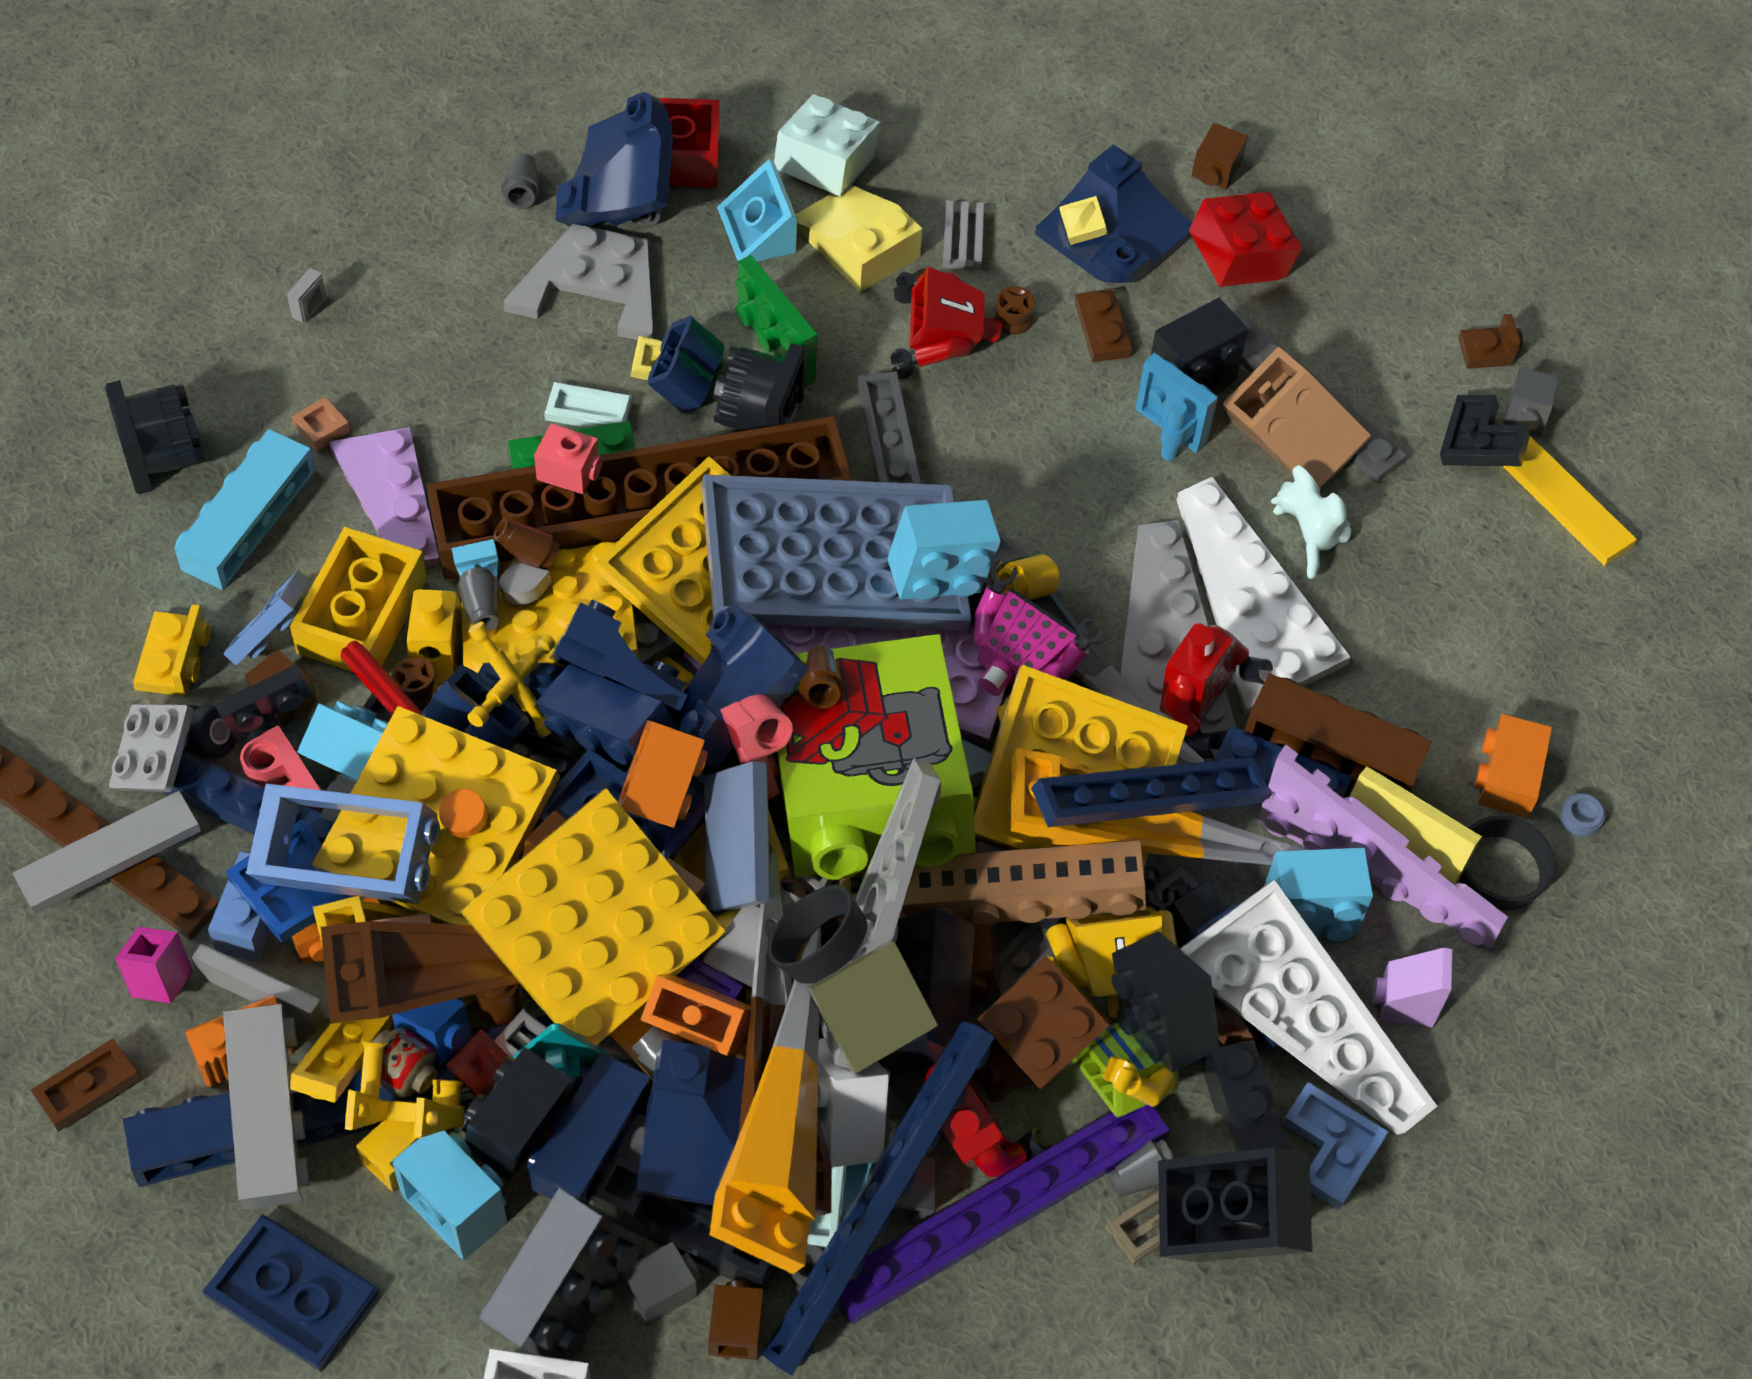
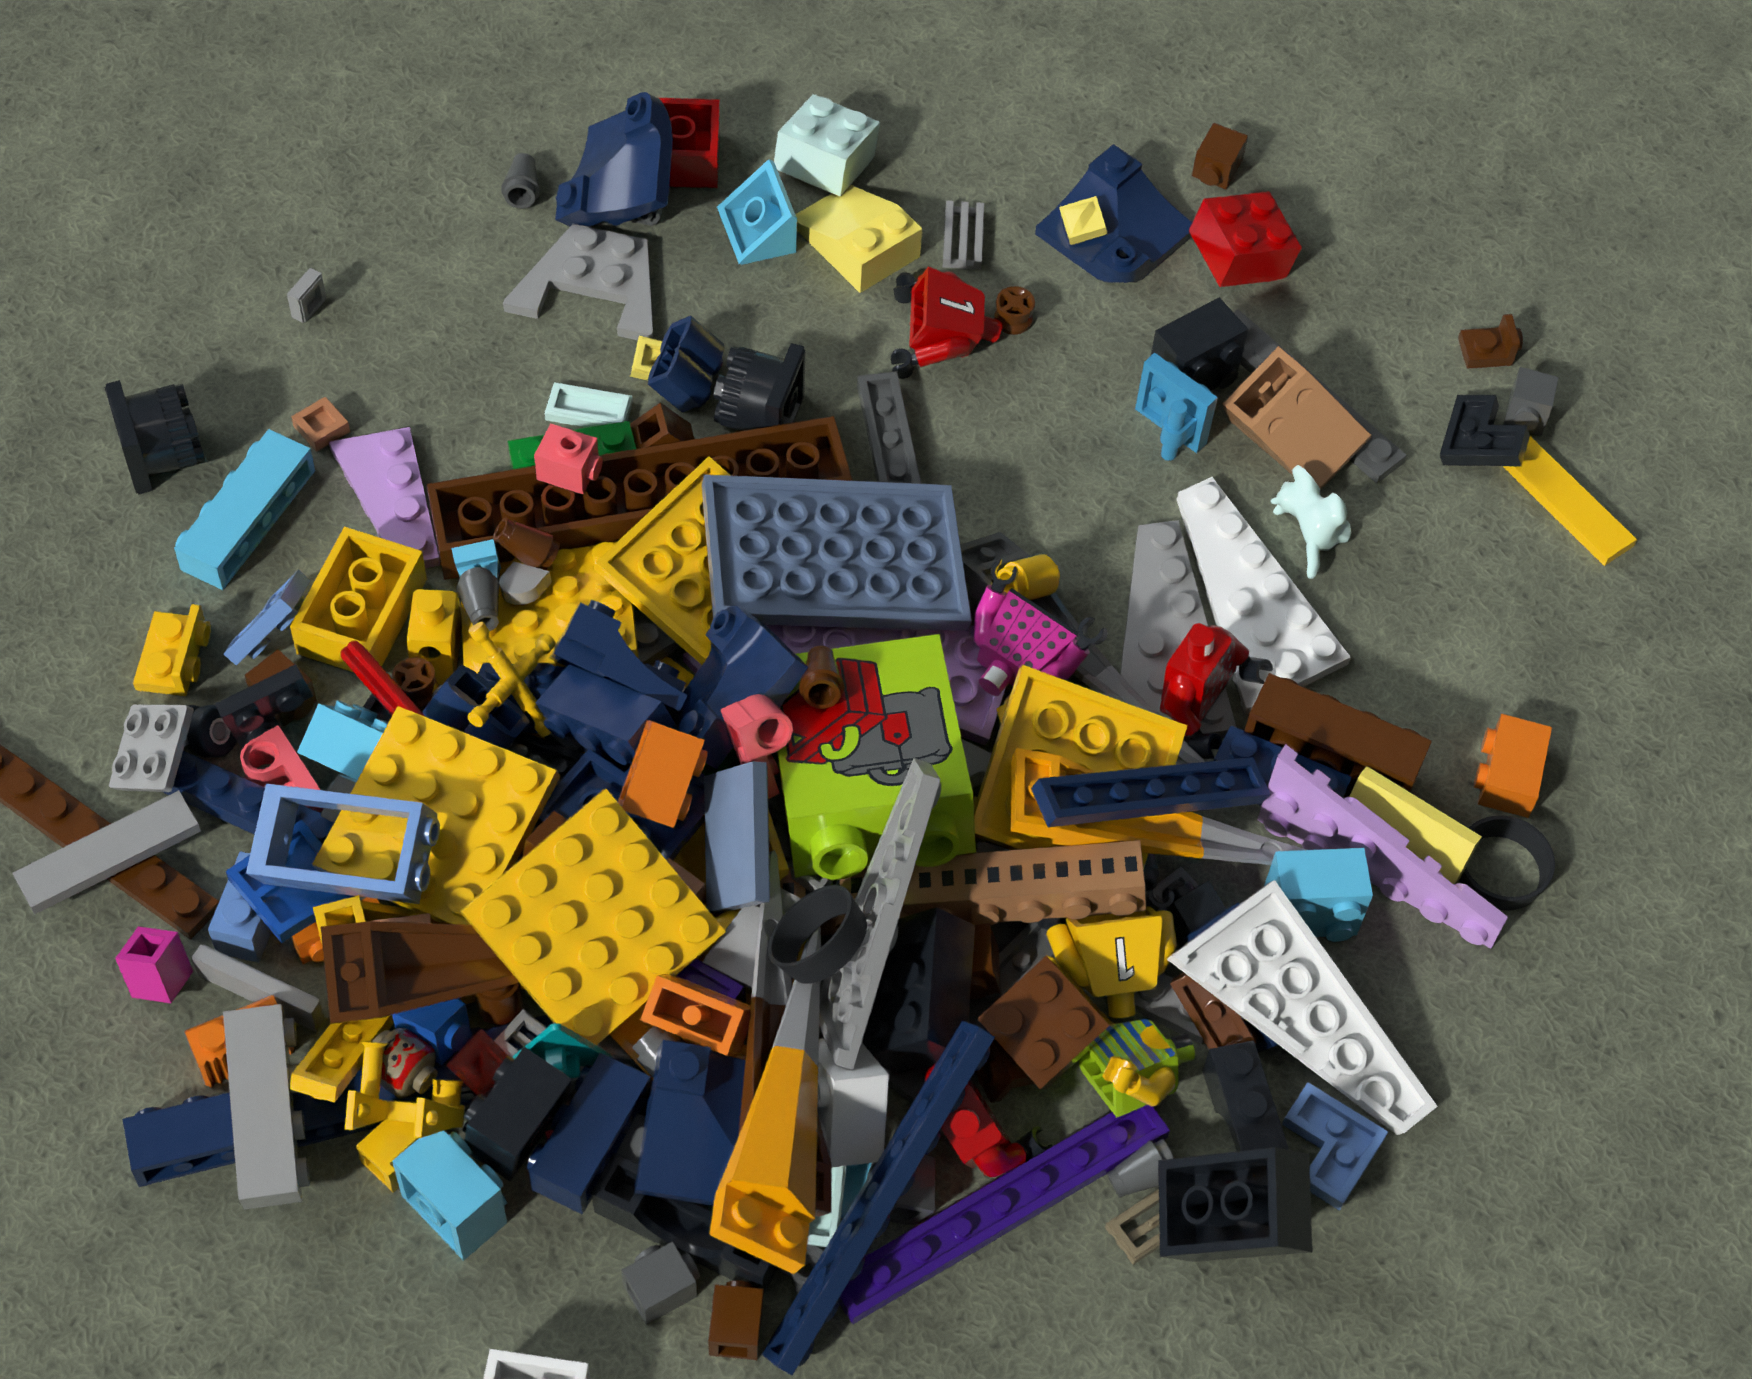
reddish brown plate [31,1038,141,1132] -> none
dark blue tile [202,1214,380,1372] -> none
orange tile [439,789,488,838] -> none
brick [478,1188,645,1361] -> none
green plate [735,255,817,387] -> none
olive tile [808,941,938,1073] -> none
medium azure brick [887,500,1001,600] -> none
reddish brown plate [1074,289,1132,362] -> none
black brick [1111,931,1219,1073] -> none
lavender slope [1372,948,1453,1028] -> none
sand blue tile [1560,793,1606,837] -> none
none -> reddish brown brick [630,402,695,449]

